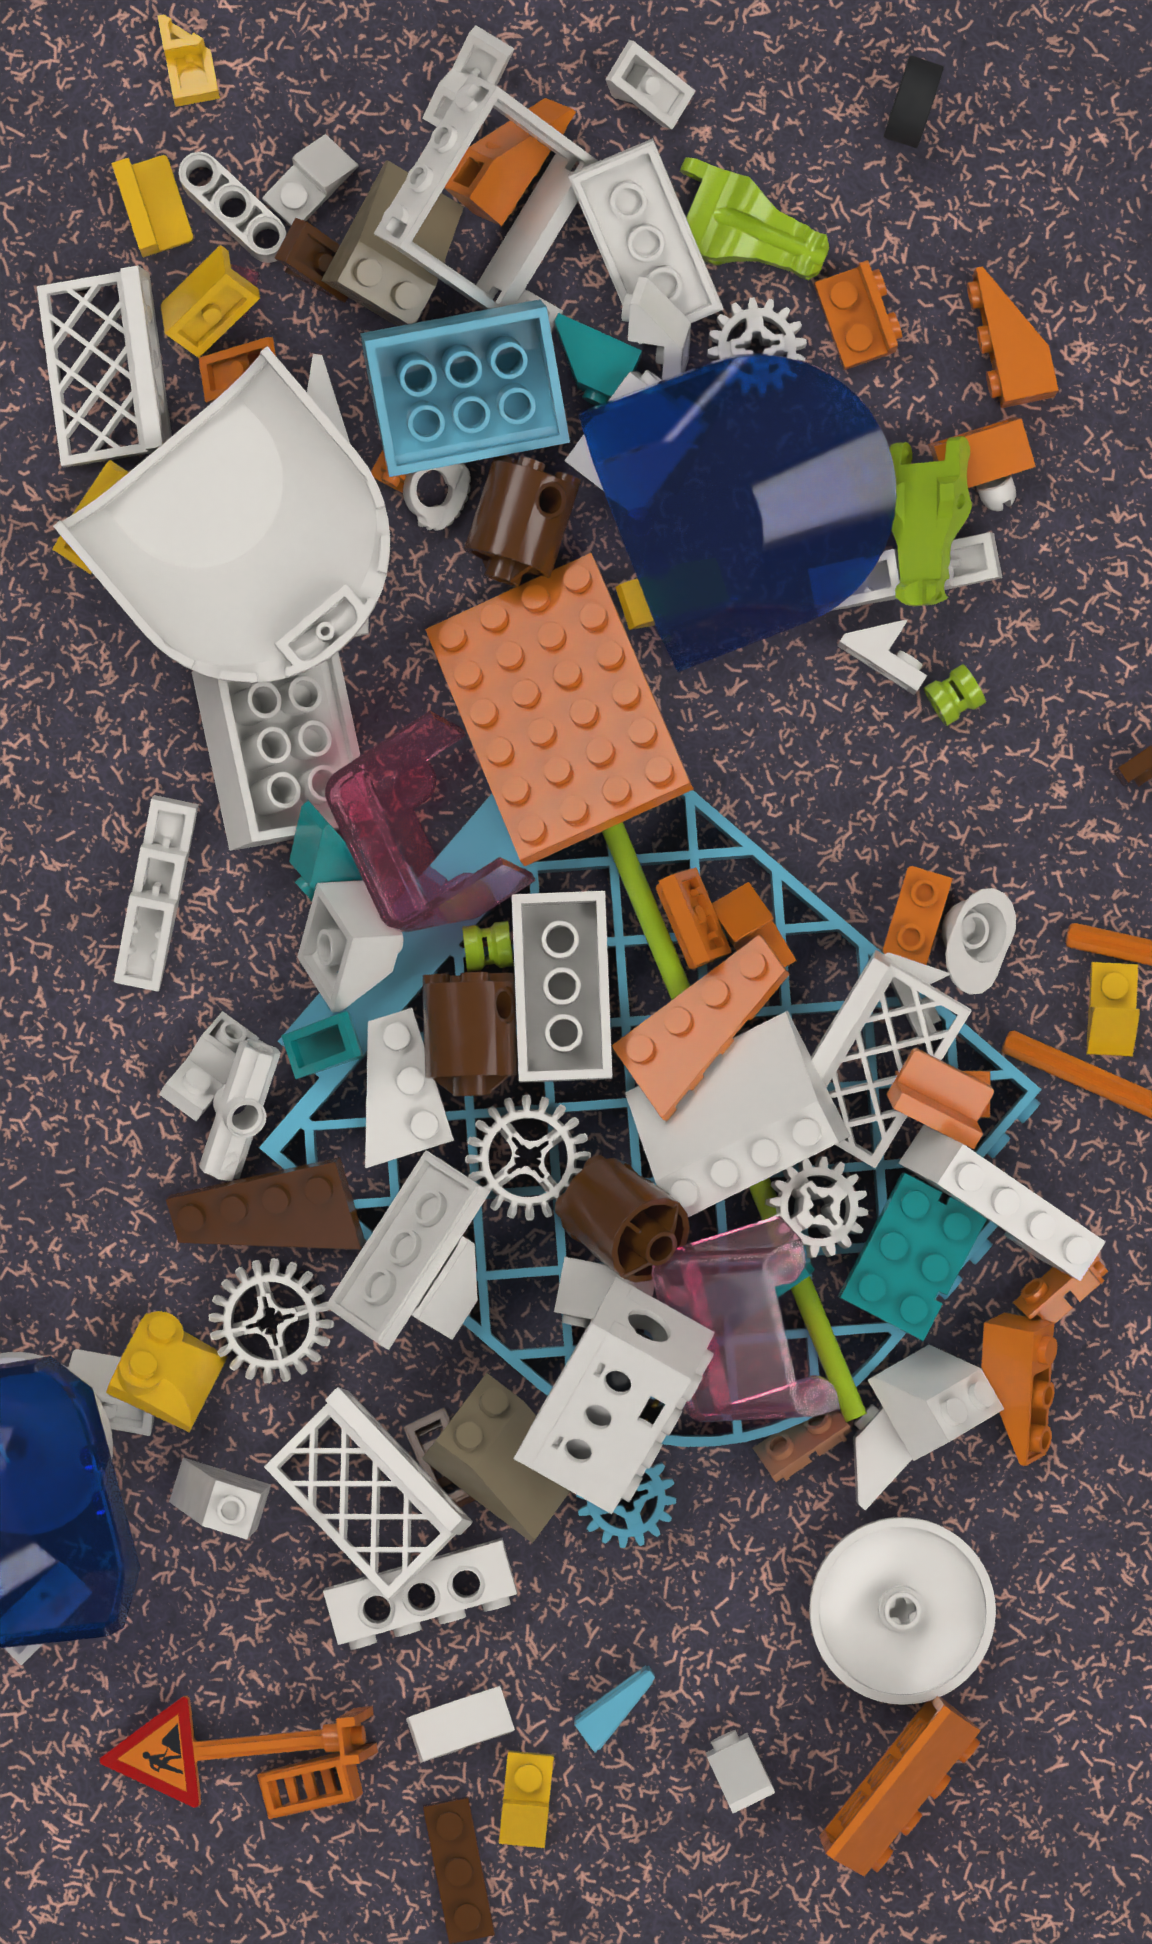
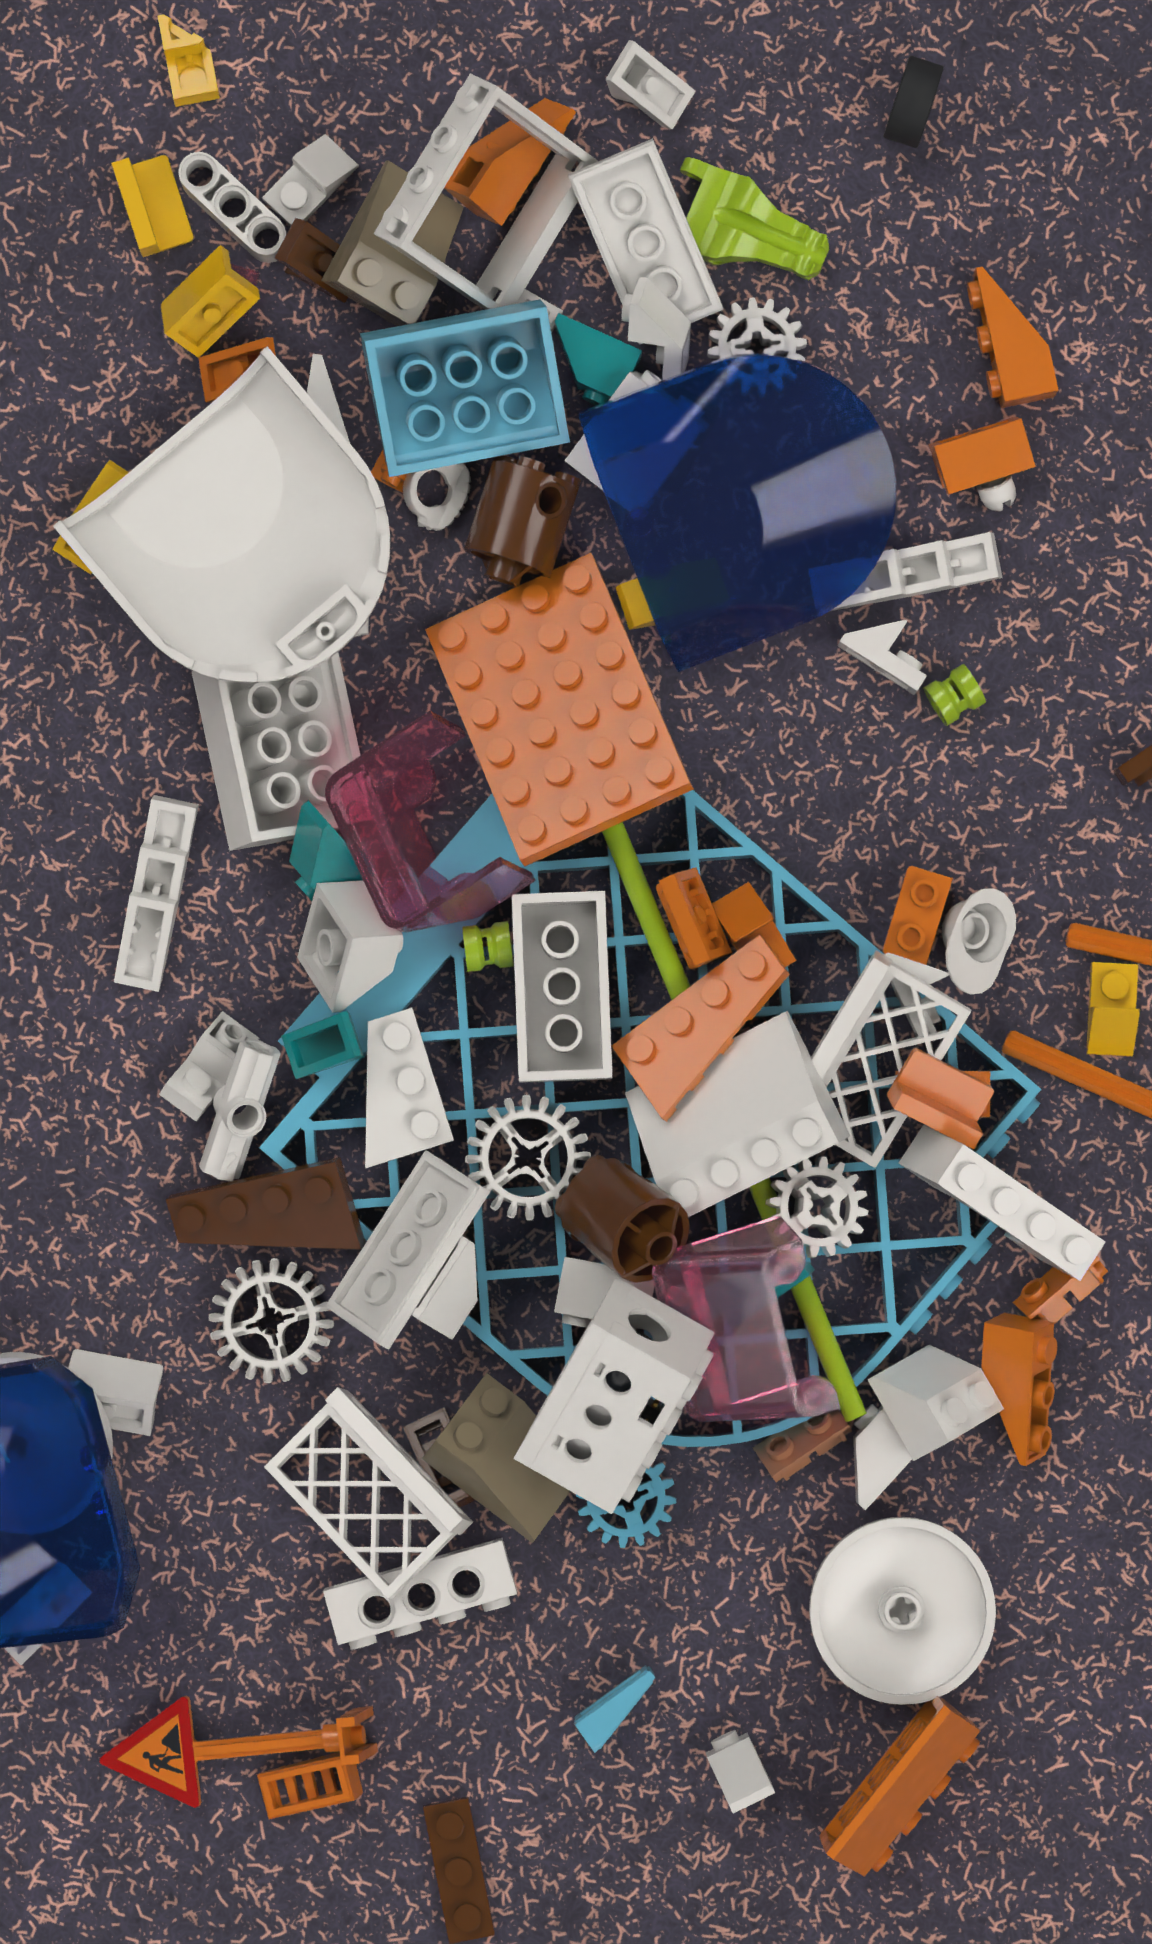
white fence [37,266,172,467] -> none
yellow slope [106,1311,228,1433] -> none
white slope [169,1458,271,1539] -> none
white slope [406,1686,515,1763] -> none
white slope [423,25,514,127] -> none
reddish brown cylinder [423,972,517,1096] -> none
yellow slope [499,1750,554,1848] -> none
orange bracket [814,260,903,370] -> none
teal piece [837,1173,987,1341] -> none
lime animal [875,436,972,606] -> none

